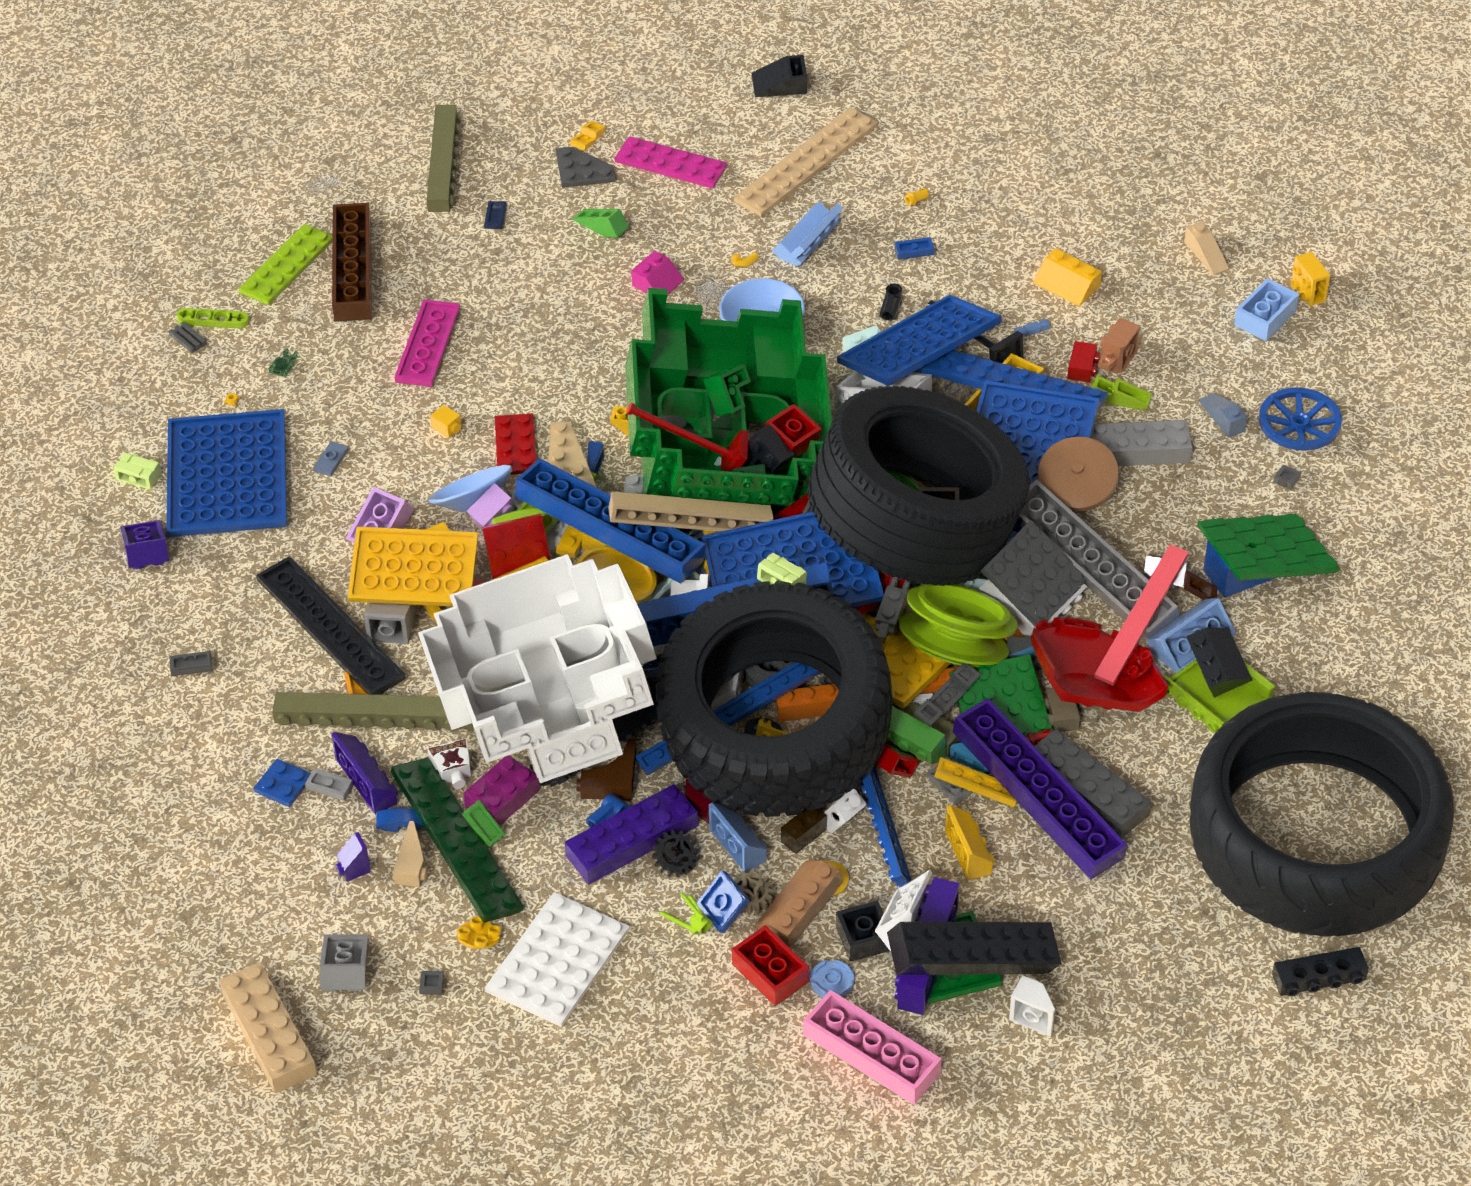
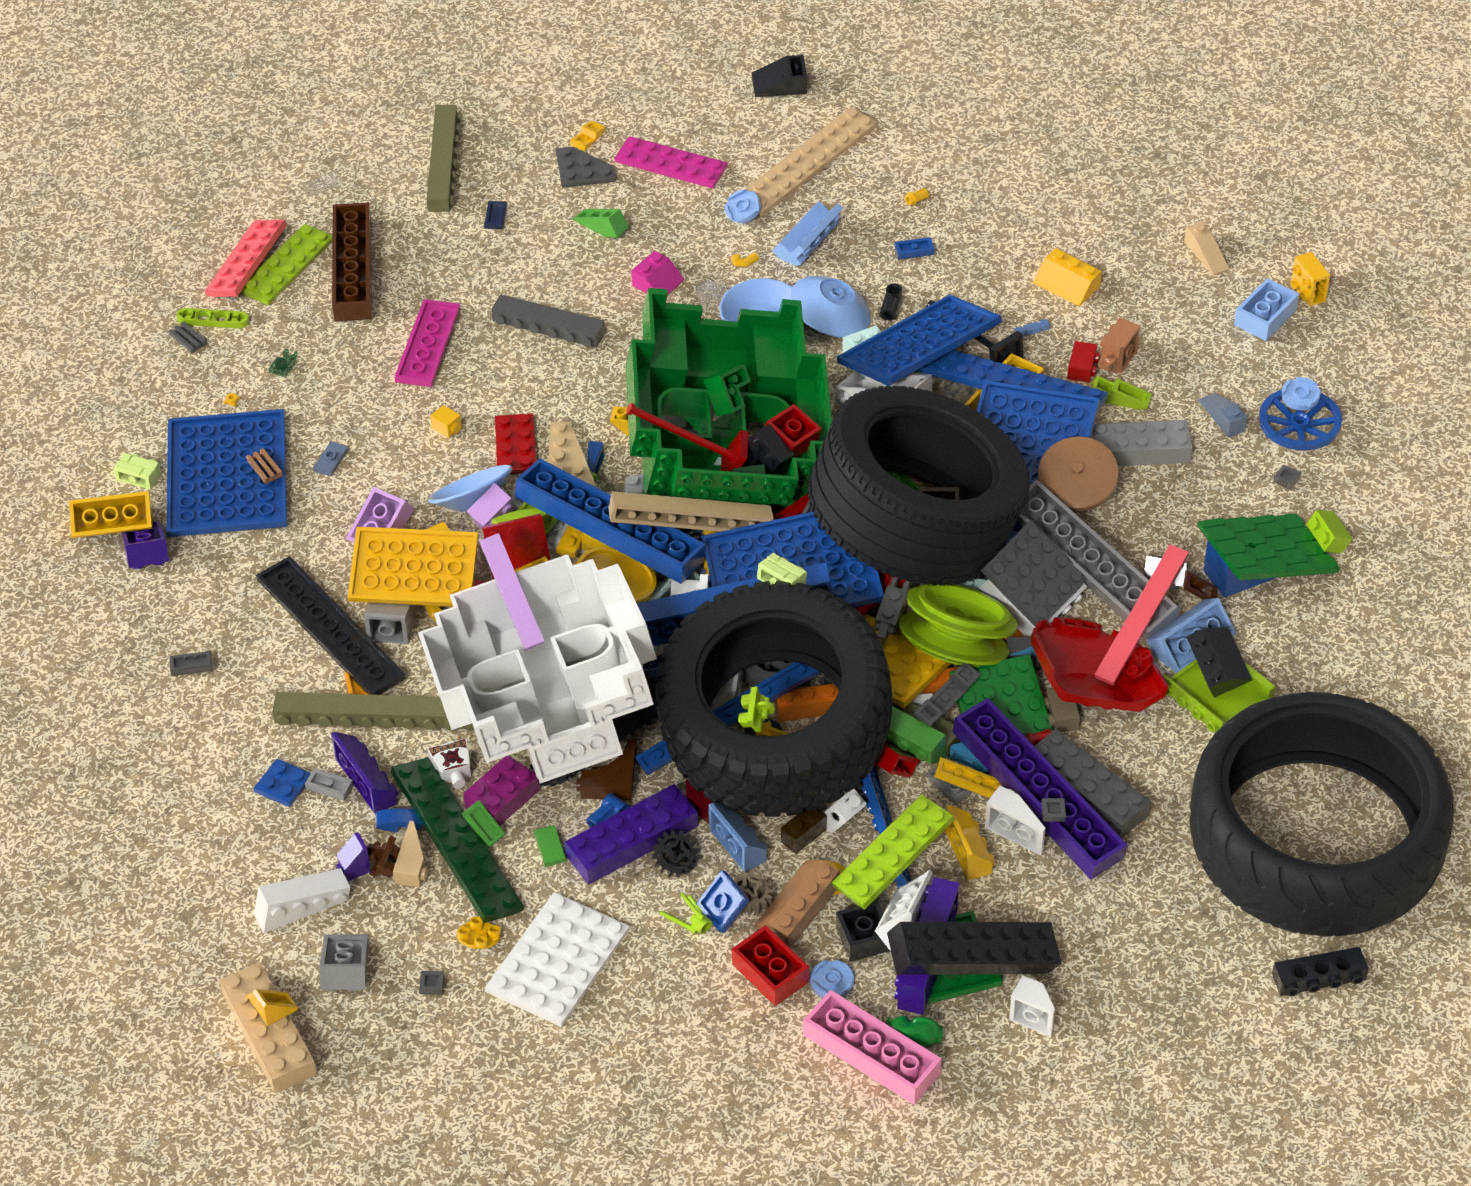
none -> yellow slope [69,491,153,538]
none -> coral plate [205,219,287,297]
none -> medium nougat tile [246,448,283,484]
none -> yellow slope [246,989,298,1026]
none -> white wedge [254,868,350,933]
none -> reddish brown hips [366,836,400,878]
none -> lavender tile [479,533,545,651]
none -> dark grey brick [492,294,605,348]
none -> bright green tile [534,825,566,867]
none -> light blue tile [725,189,761,224]
none -> lime hips [738,686,775,732]
none -> light blue dish [790,276,871,337]
none -> lime plate [832,794,954,910]
none -> green animal [885,1016,943,1047]
none -> white slope [985,786,1045,856]
none -> dark grey plate [1041,798,1066,822]
none -> light blue tile [1281,377,1321,411]
none -> lime brick [1306,510,1353,553]

